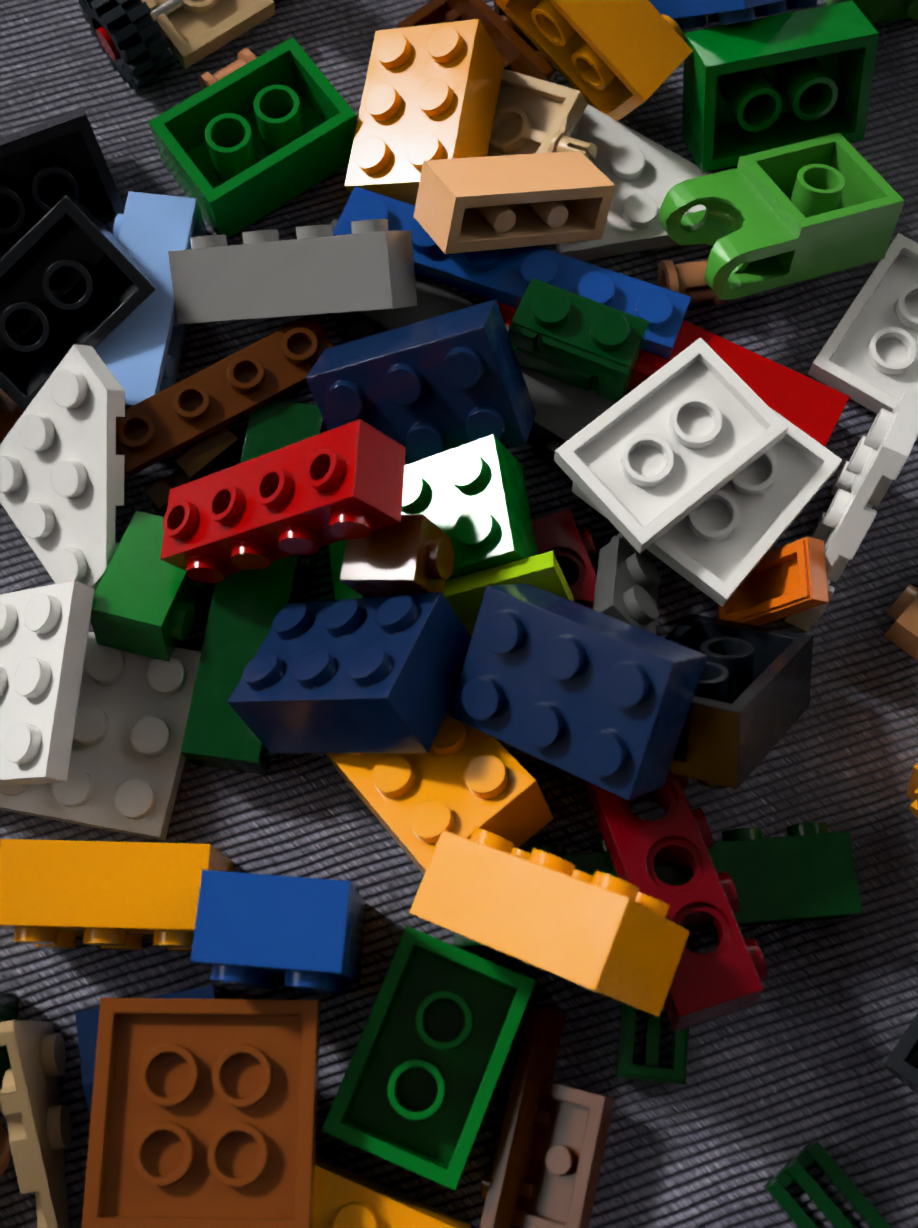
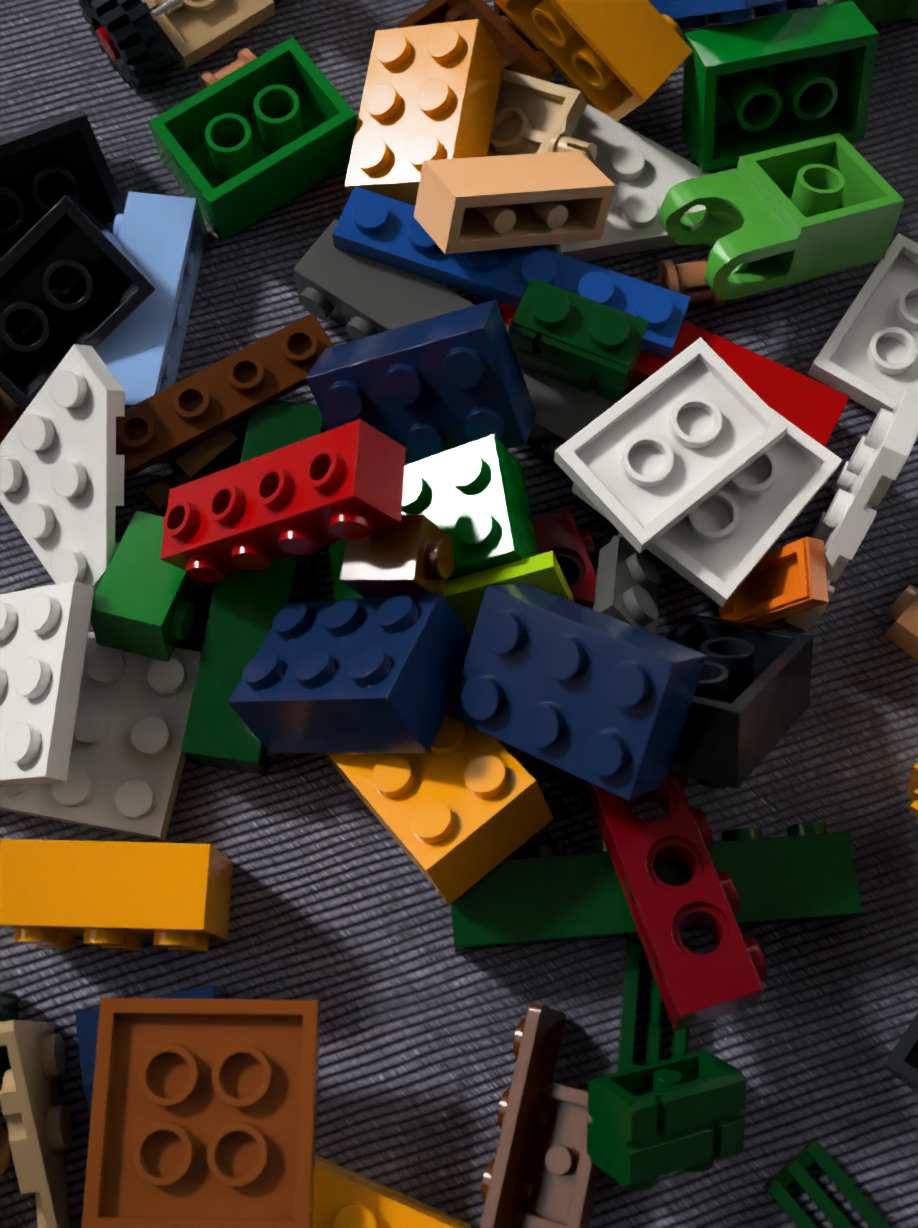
light grey brick [168,219,417,324] -> none
blue brick [191,870,367,995] -> none
green brick [321,926,536,1190] -> none
light orange brick [409,827,690,1017] -> none
none -> dark green brick [587,1050,747,1190]

